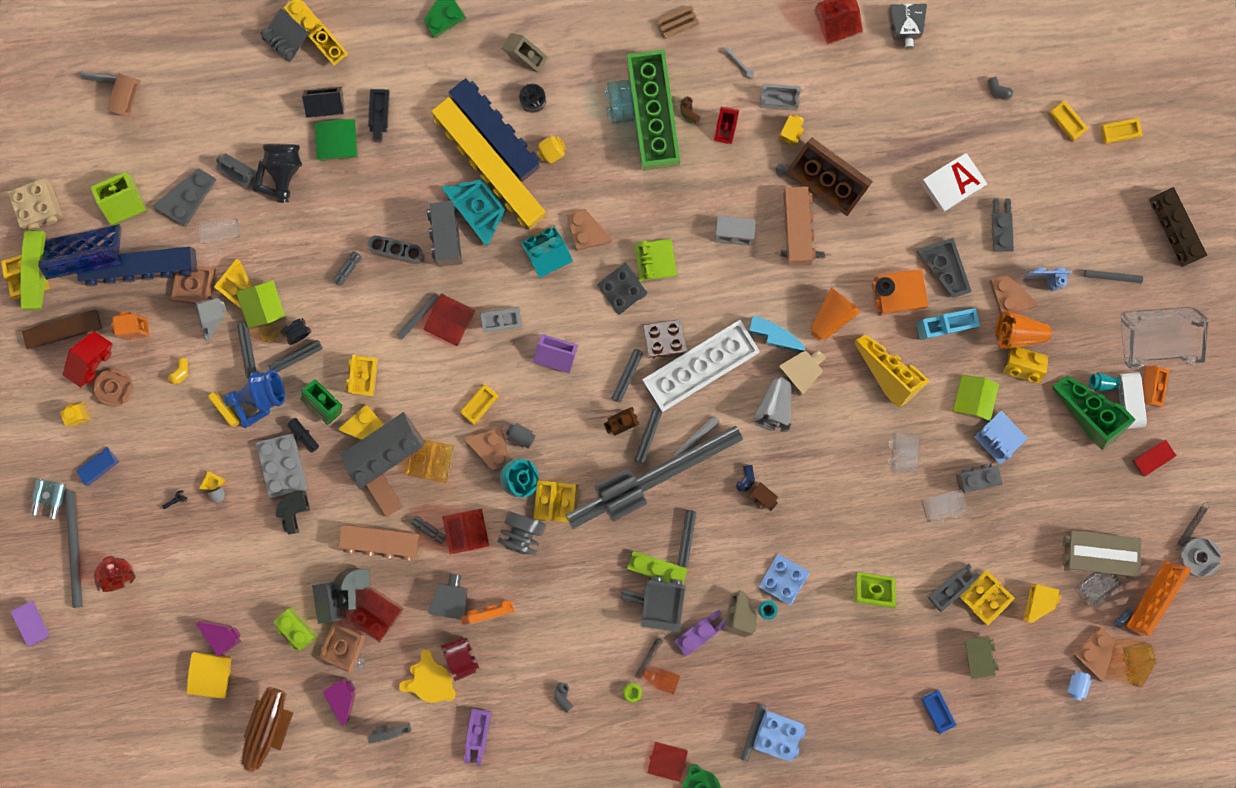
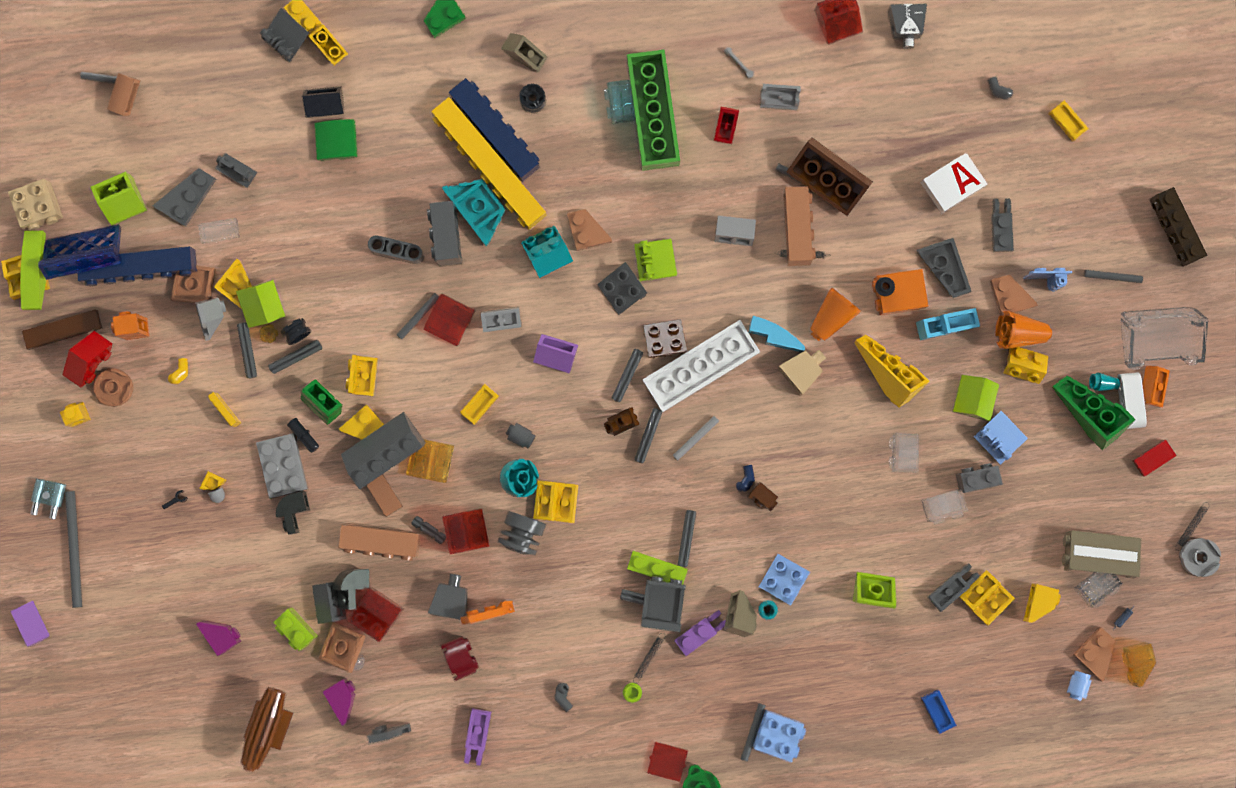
blue slope [77,447,119,486] -> none
clear red cylinder [94,556,136,592] -> none
yellow slope [187,652,231,699] -> none
blue piece [224,370,285,428] -> none
black piece [252,144,303,203] -> none
dark grey axle [333,251,362,286] -> none
black hinge [368,89,390,143] -> none
yellow tile [399,649,456,703] -> none
nougat wing [465,428,510,470] -> none
yellow head [537,135,566,164] -> none
dark grey axle [565,426,743,529] -> none
clear orange plate [644,669,680,694] -> none
medium nougat tile [657,5,699,39] -> none
reddish brown arm [680,96,700,125] -> none
light grey cone [753,377,792,432] -> none
yellow brick [778,115,804,147] -> none
olive brick [965,635,999,679] -> none
yellow tile [1100,118,1143,145] -> none
orange fence [1124,561,1192,637] -> none

